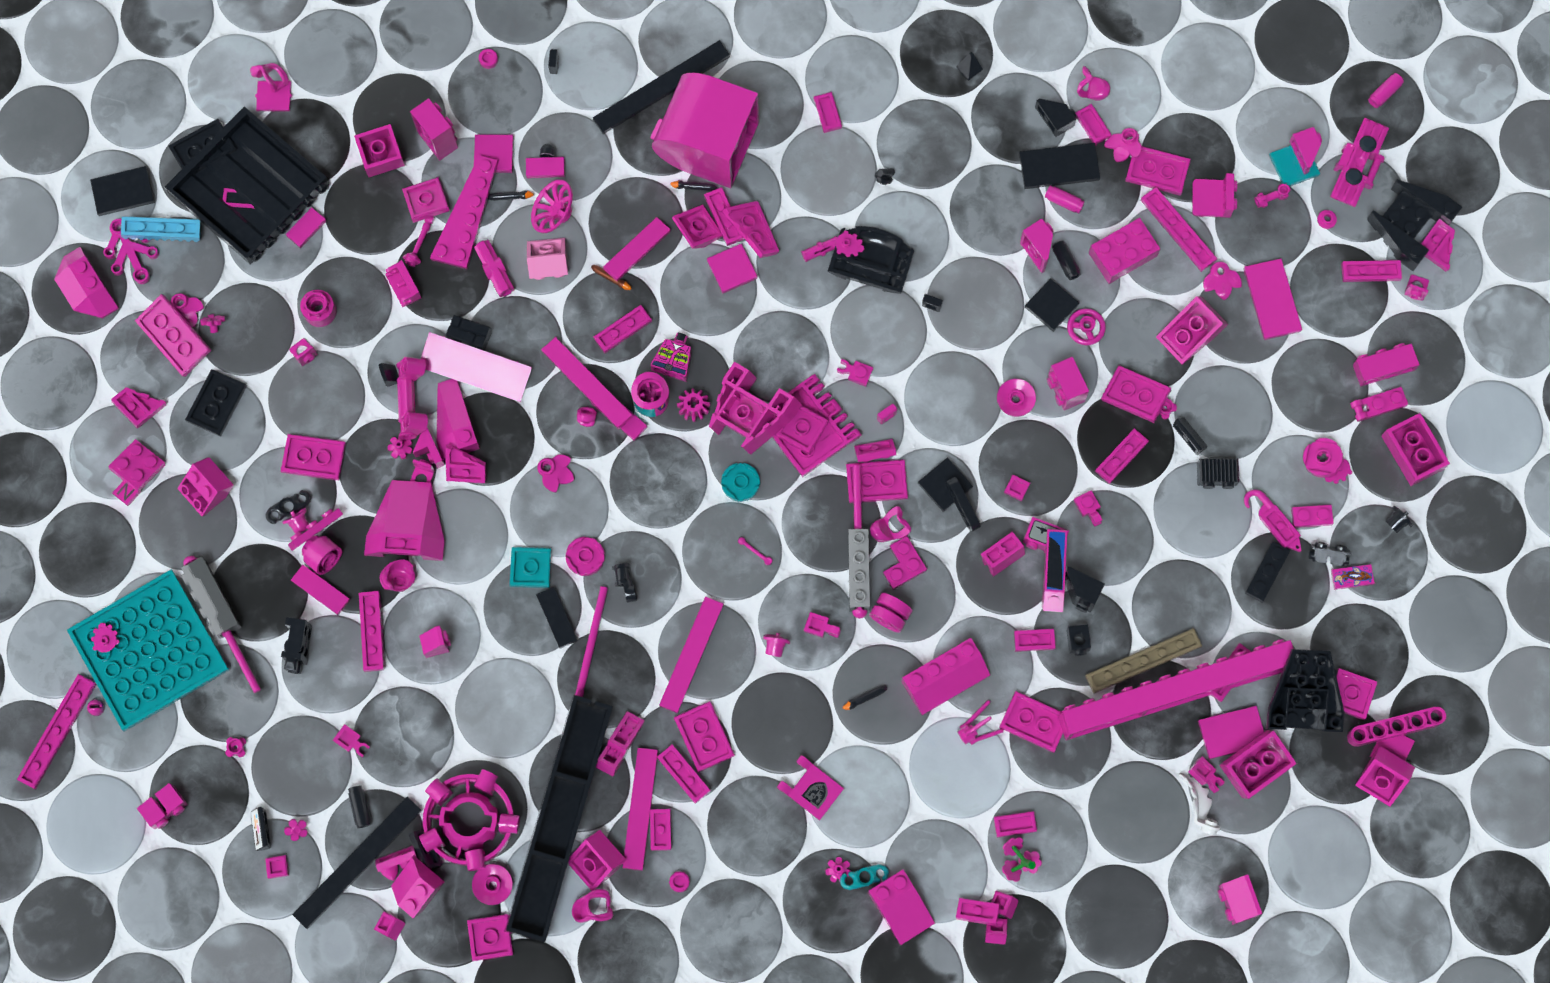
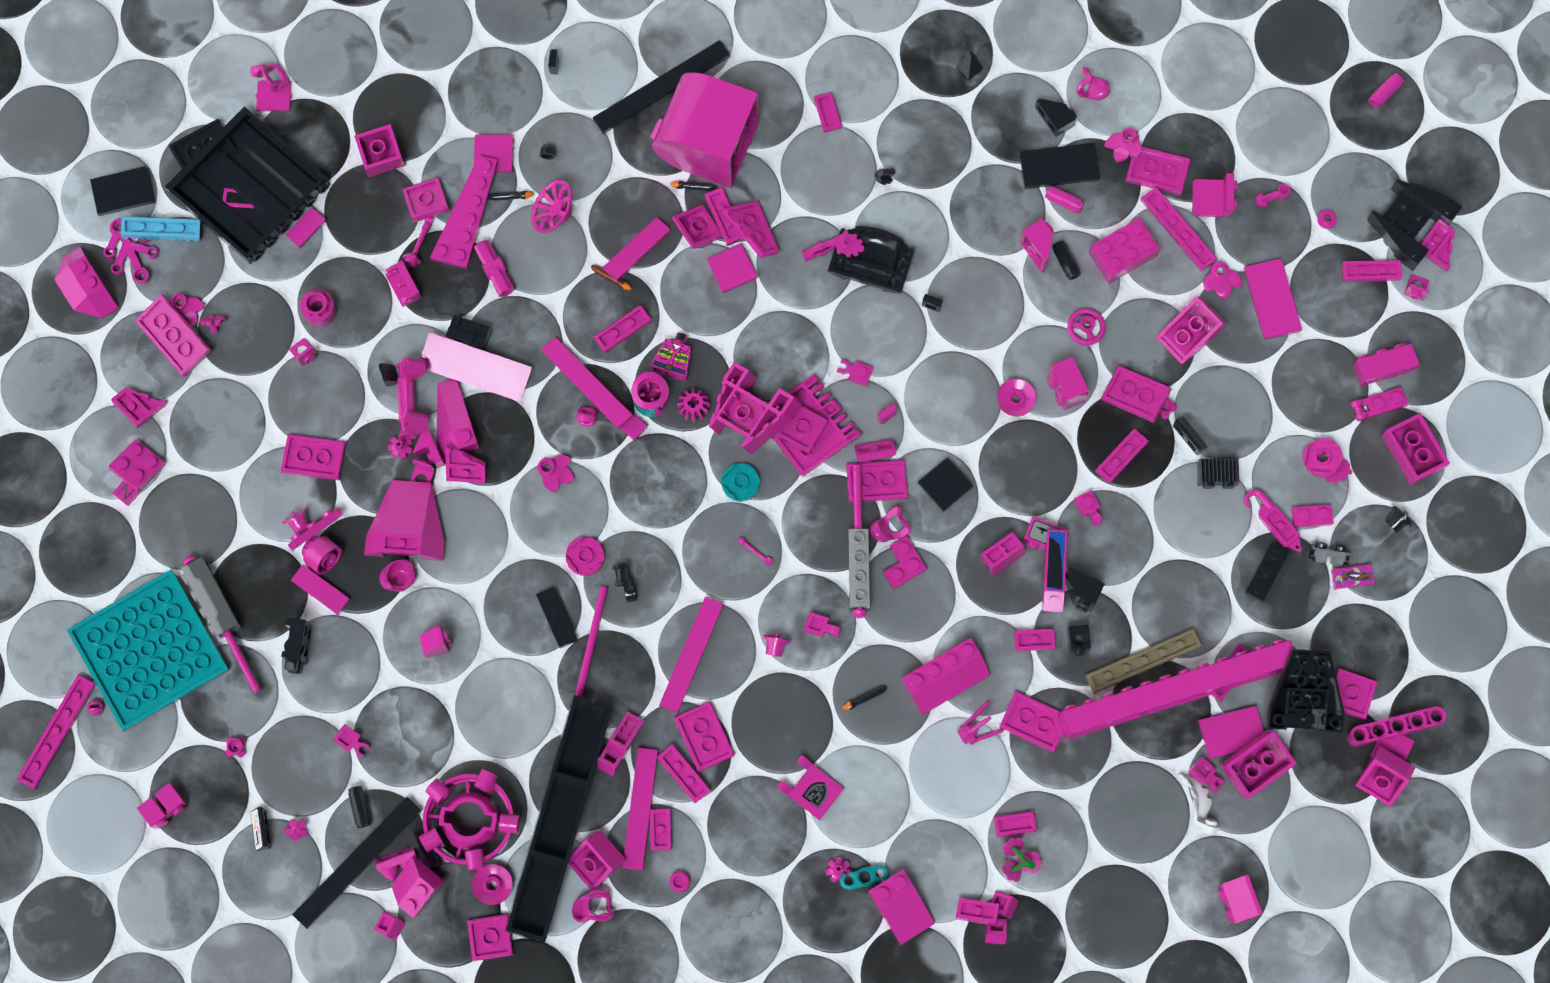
dark pink piece [91,623,119,652] -> none
dark pink slope [177,457,234,516] -> none
black tile [185,369,247,437] -> none
dark pink tile [265,855,289,879] -> none
black piece [266,490,311,524] -> none
dark pink gear [359,591,385,672] -> none
dark pink brick [410,98,458,161] -> none
dark pink tile [479,49,498,69] -> none
teal tile [509,547,551,588] -> none
dark pink tile [526,157,565,178] -> none
bright pink slope [527,238,568,280] -> none
dark pink wheel [869,593,913,633] -> none
black beam [945,477,981,532] -> none
dark pink tile [1004,475,1030,501] -> none
black tile [1025,278,1079,332] -> none
dark pink tile [1075,104,1111,145] -> none
teal tile [1269,146,1320,187] -> none
dark pink slope [1289,127,1322,175] -> none
dark pink piece [1330,118,1389,207] -> none

